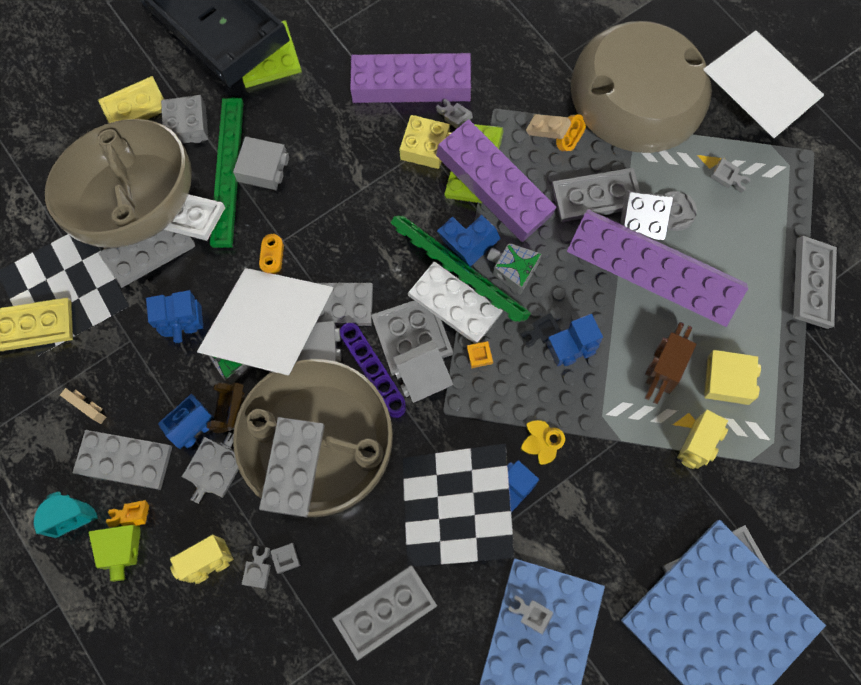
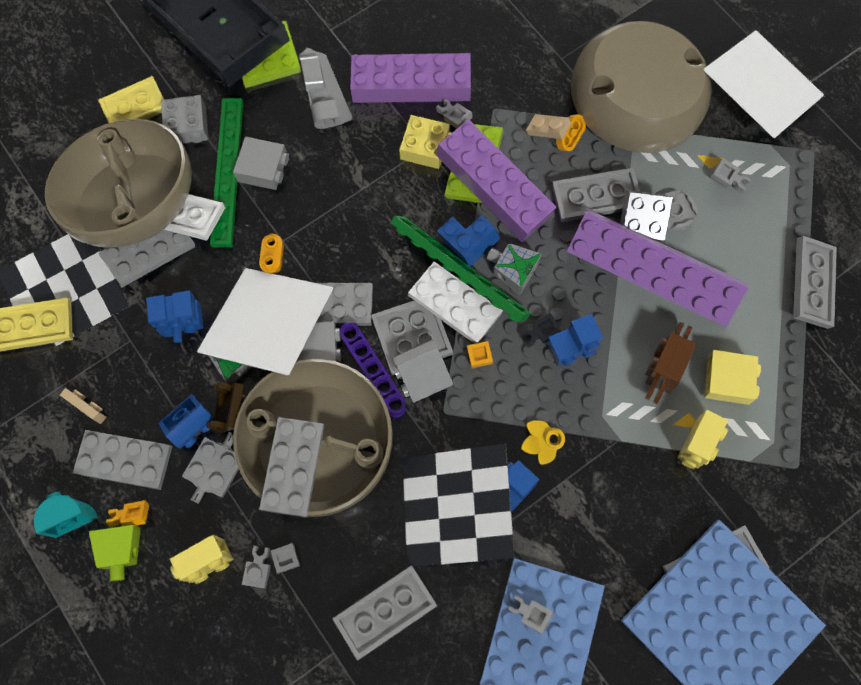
none -> light grey panel [299,48,352,129]

